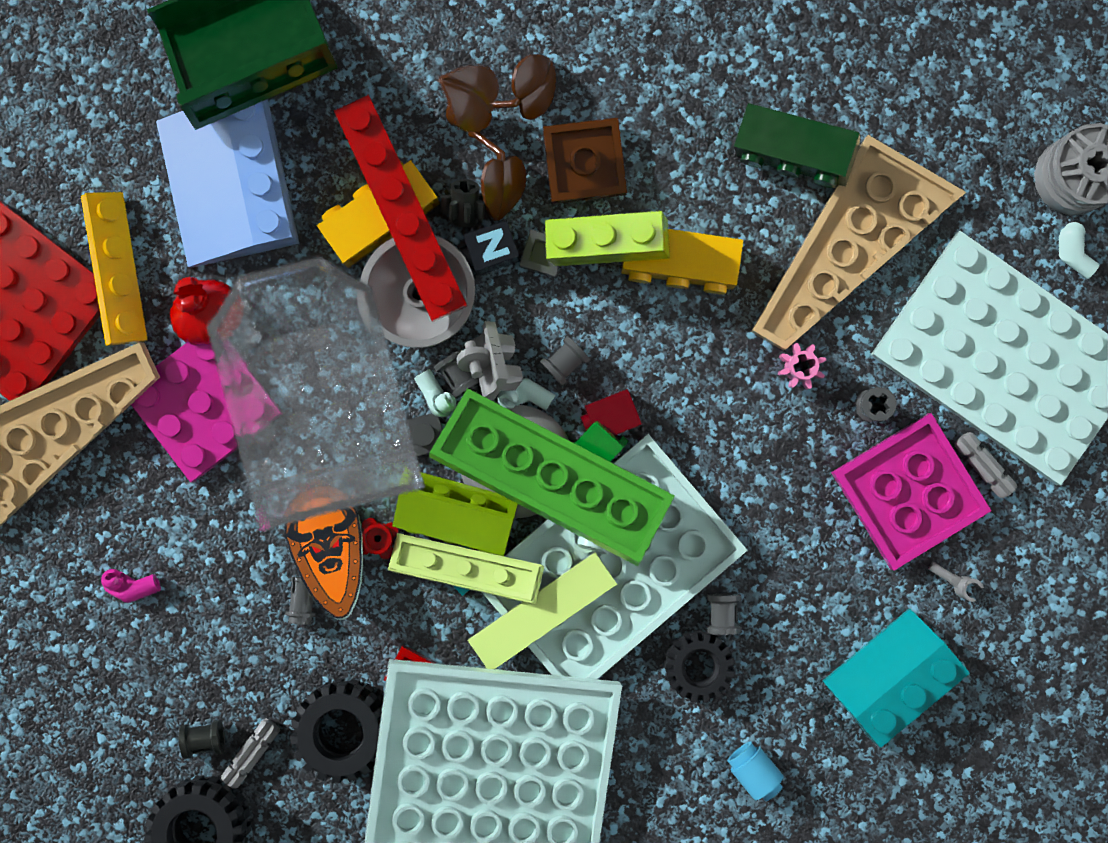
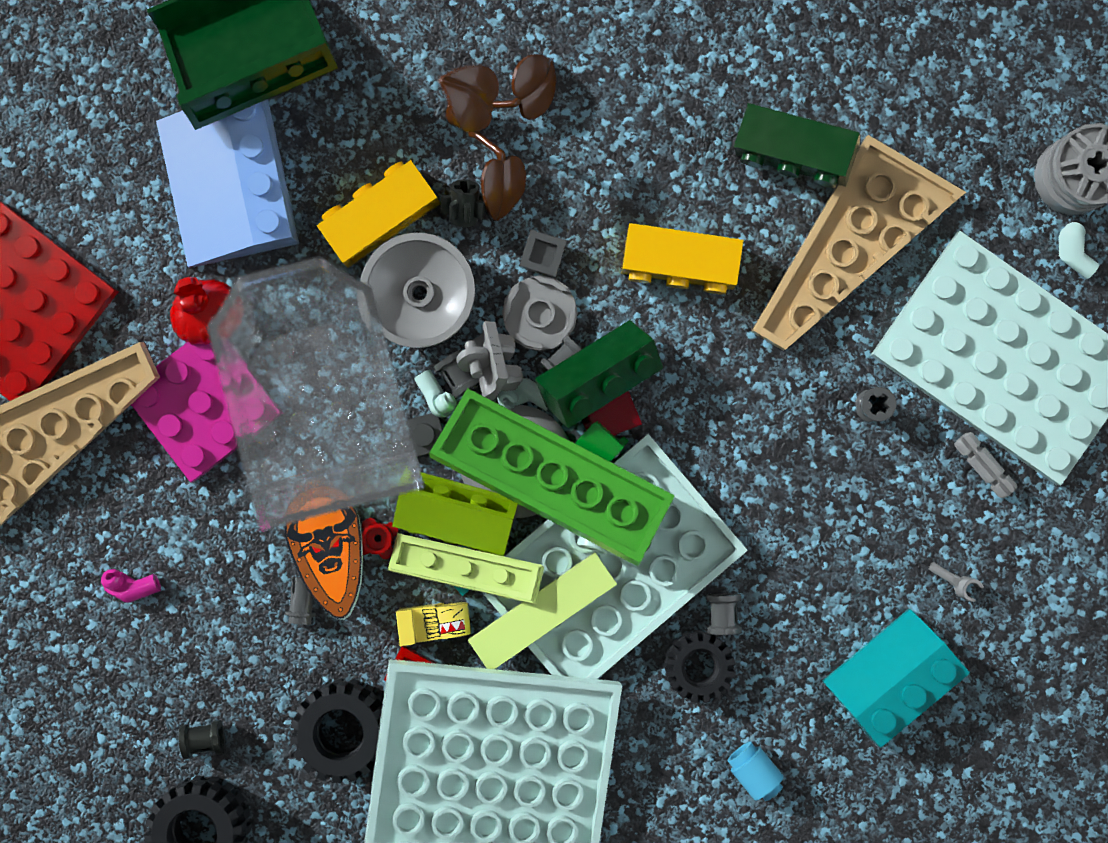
yellow plate [81,192,148,346] -> none
light grey axle [221,718,280,789] -> none
red plate [334,95,467,322] -> none
black brick [460,220,520,276] -> none
reddish brown plate [543,118,627,204] -> none
lime brick [545,211,670,266] -> none
bright pink gear [778,343,826,390] -> none
dark pink plate [831,413,991,571] -> none
none -> light yellow leg [396,602,471,646]
none -> light grey tile [502,275,578,352]
none -> dark green brick [535,320,663,428]

